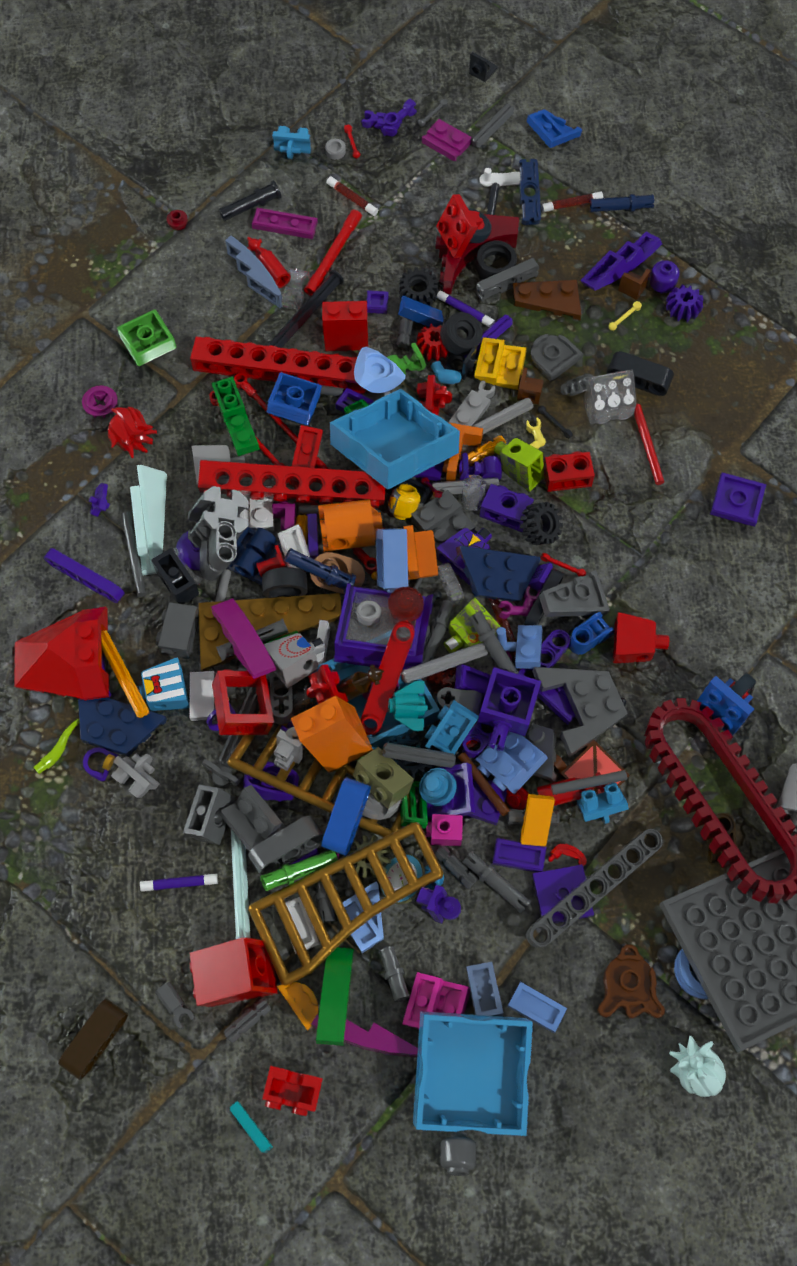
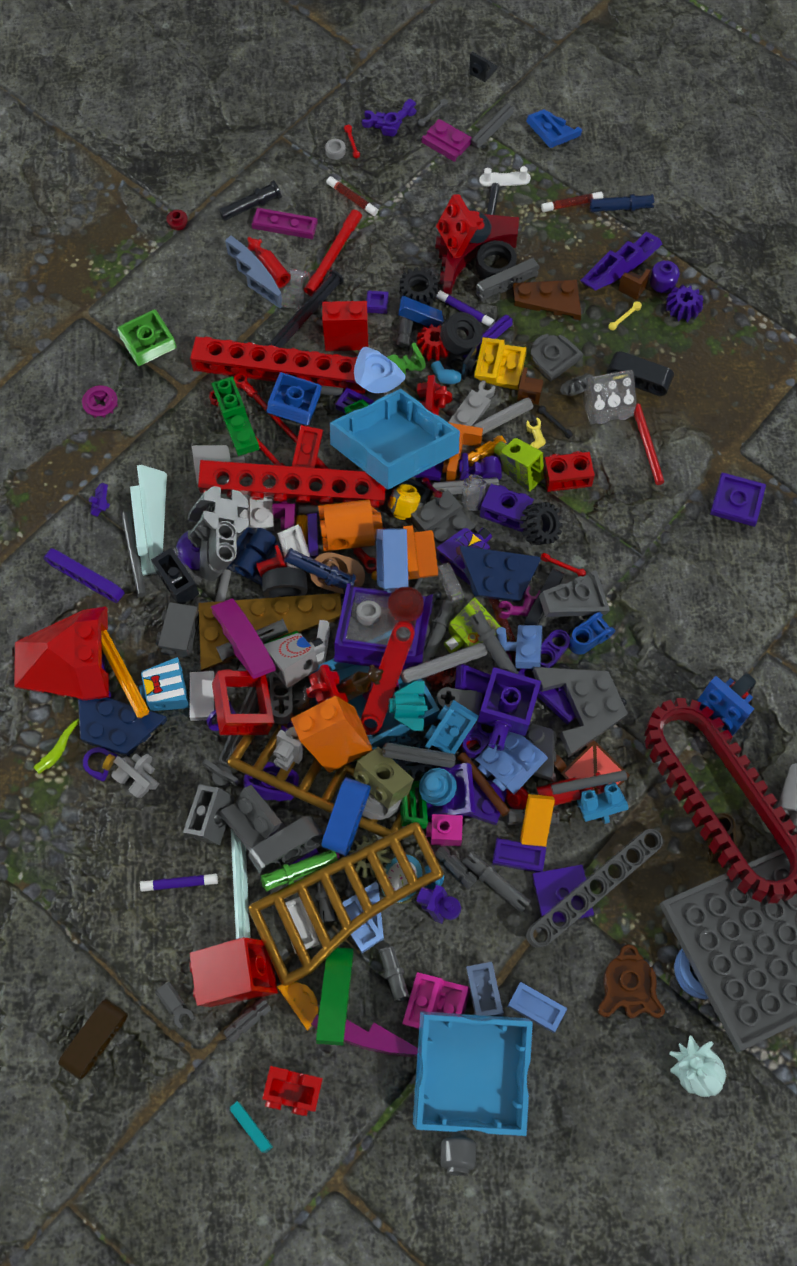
red hair [108,407,157,458] -> none
dark azure hips [272,126,311,159] -> none
dark blue piece [518,159,541,225] -> none
dark purple slope [528,563,553,592] -> none
red piece [548,844,587,866] -> none
red torso [613,612,669,664] -> none

